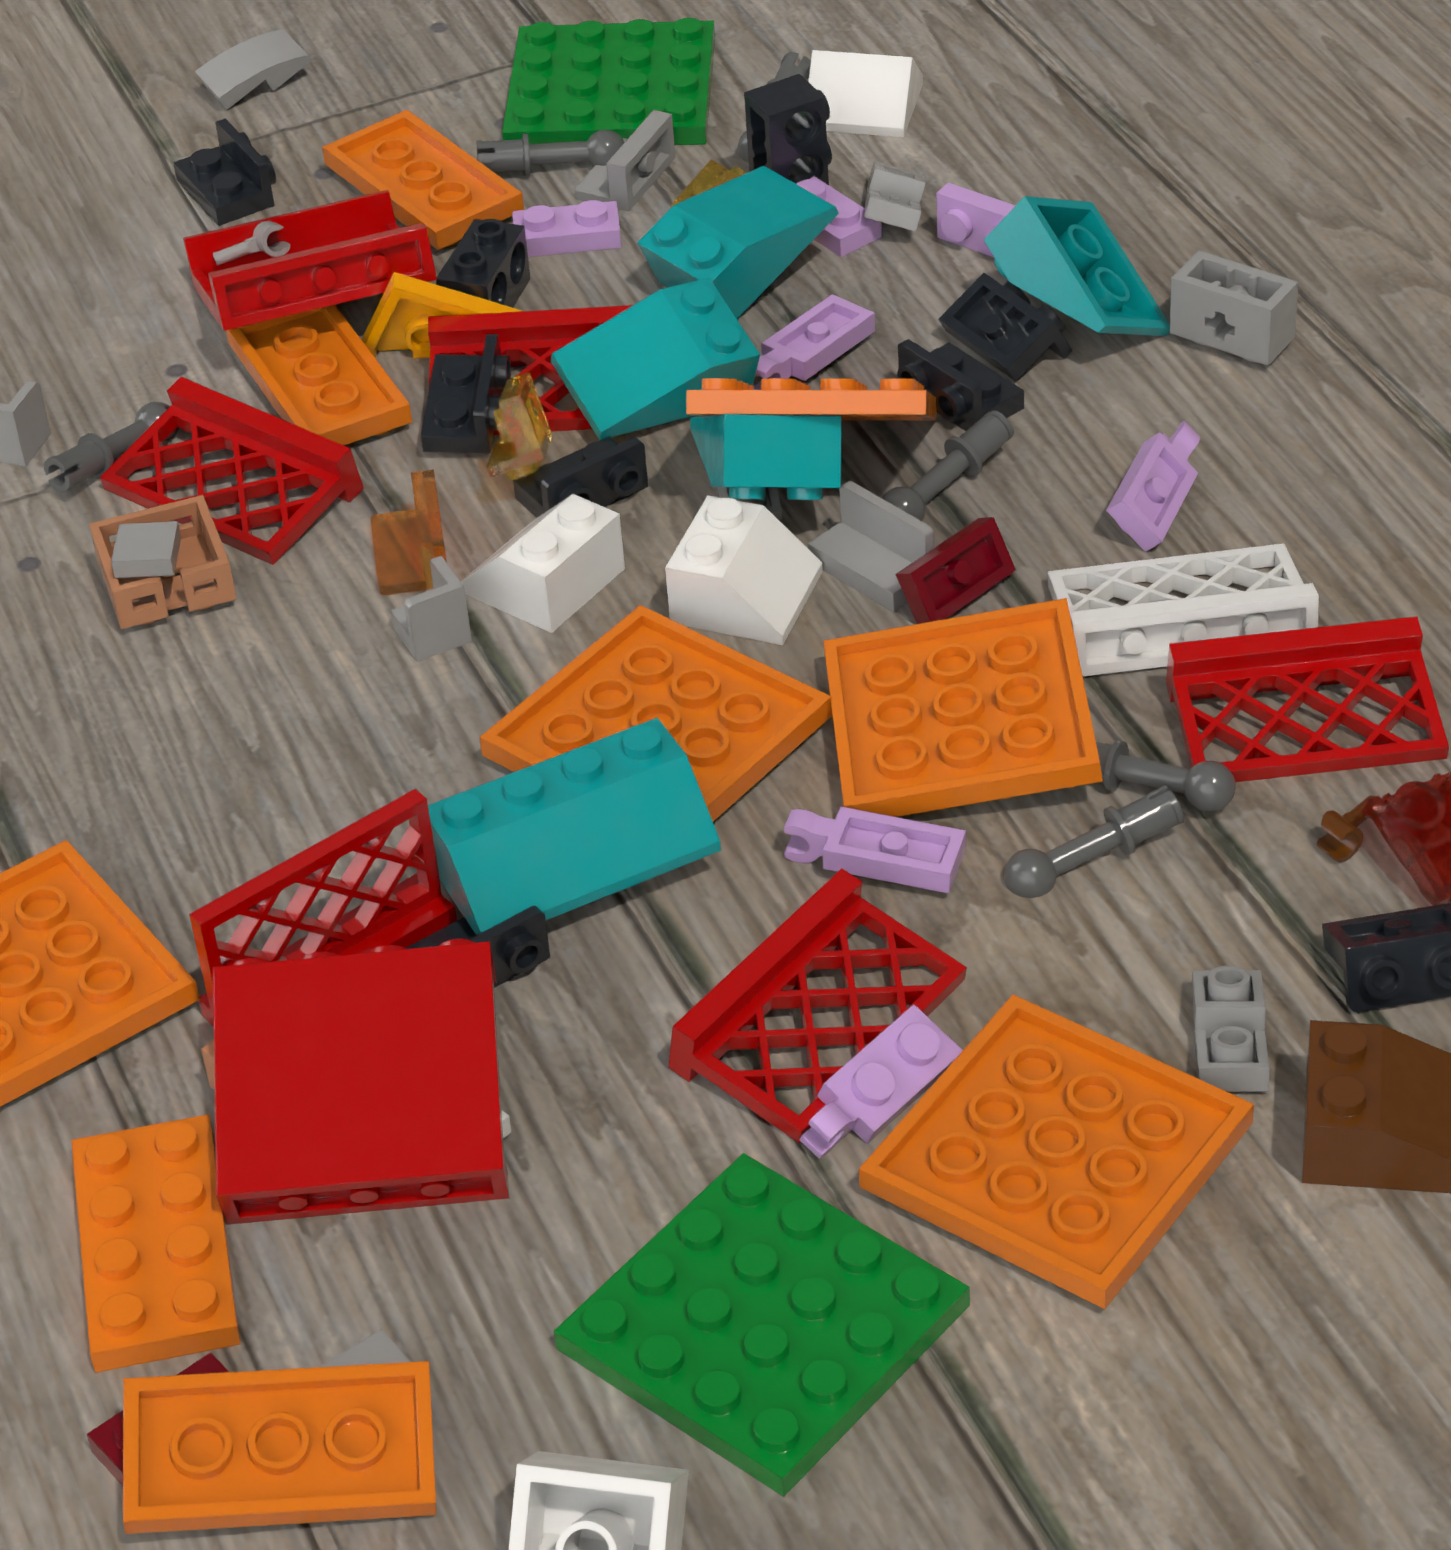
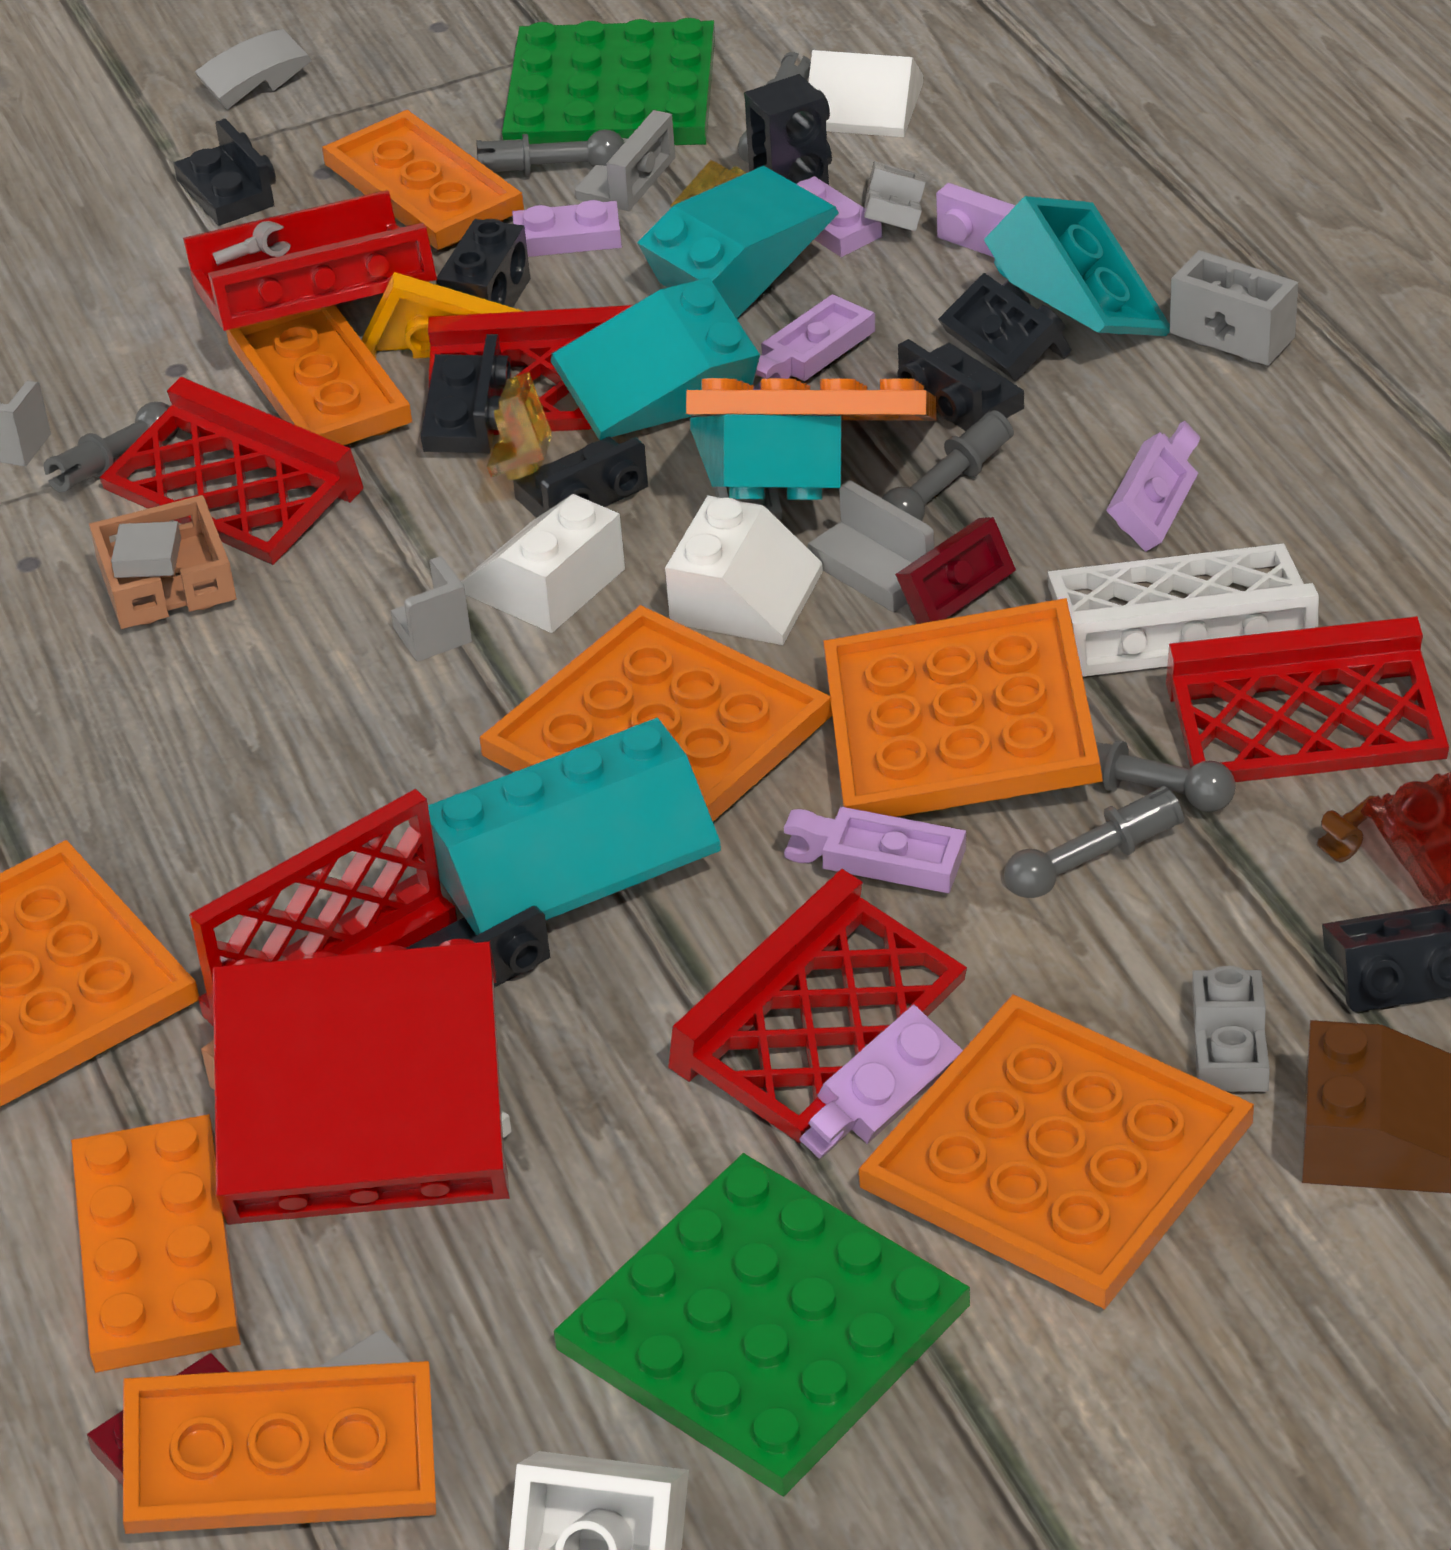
clear orange panel [371,469,447,595] -> none

